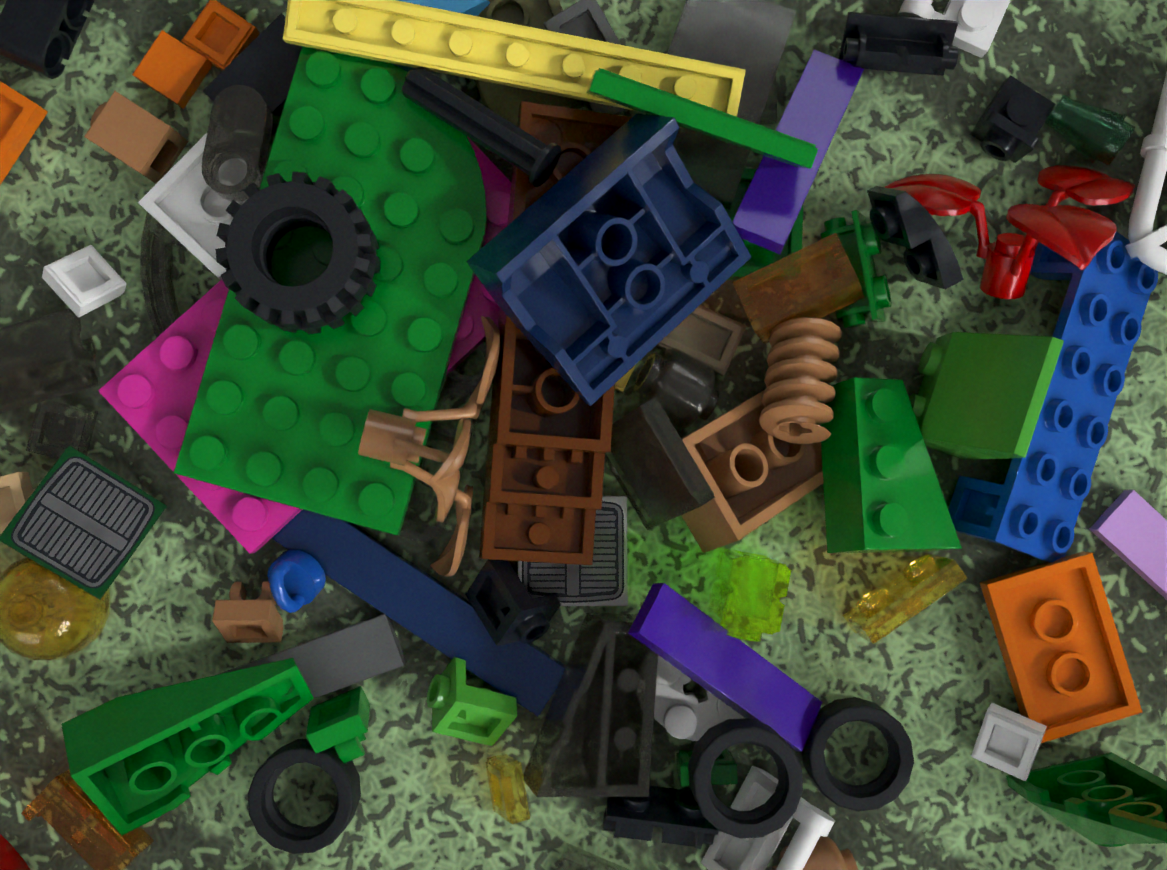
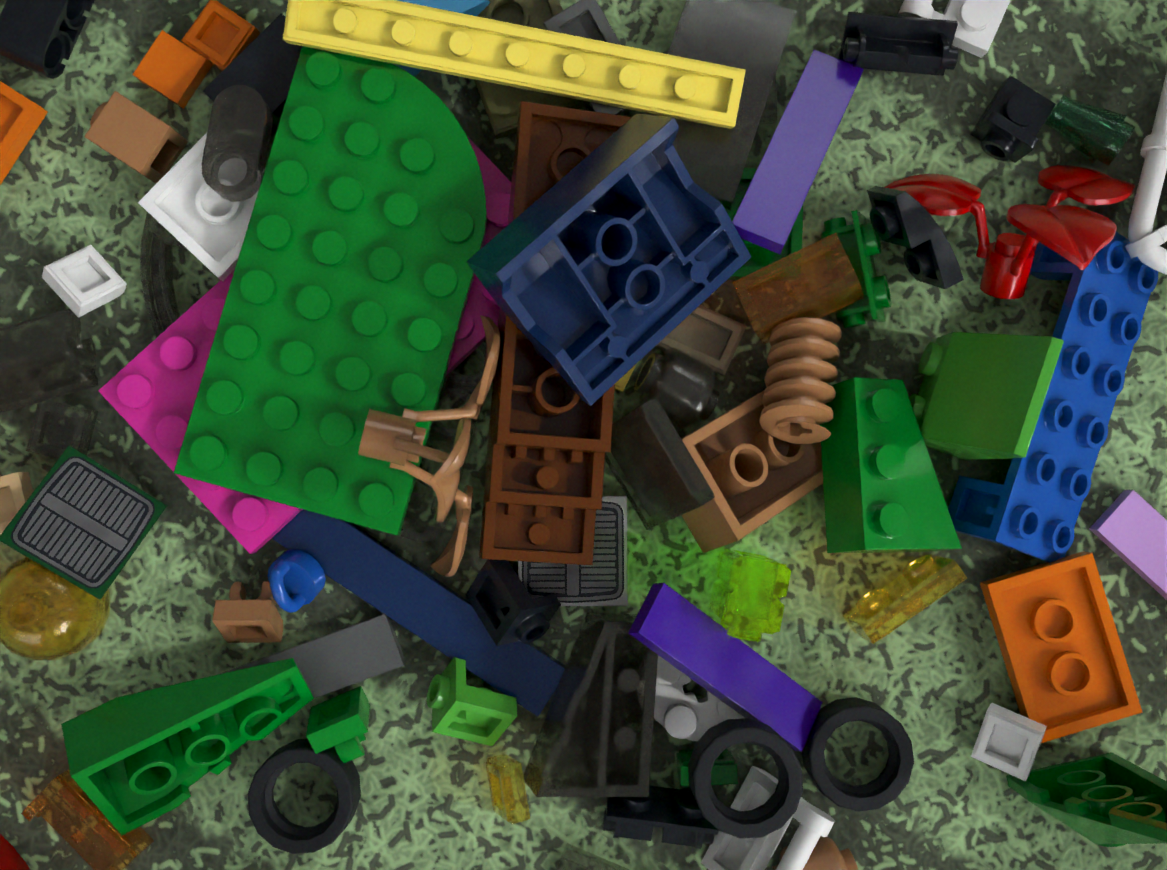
black tyre [215,172,381,334] -> none
black axle [402,67,561,187] -> none
green tile [587,68,818,169] -> none

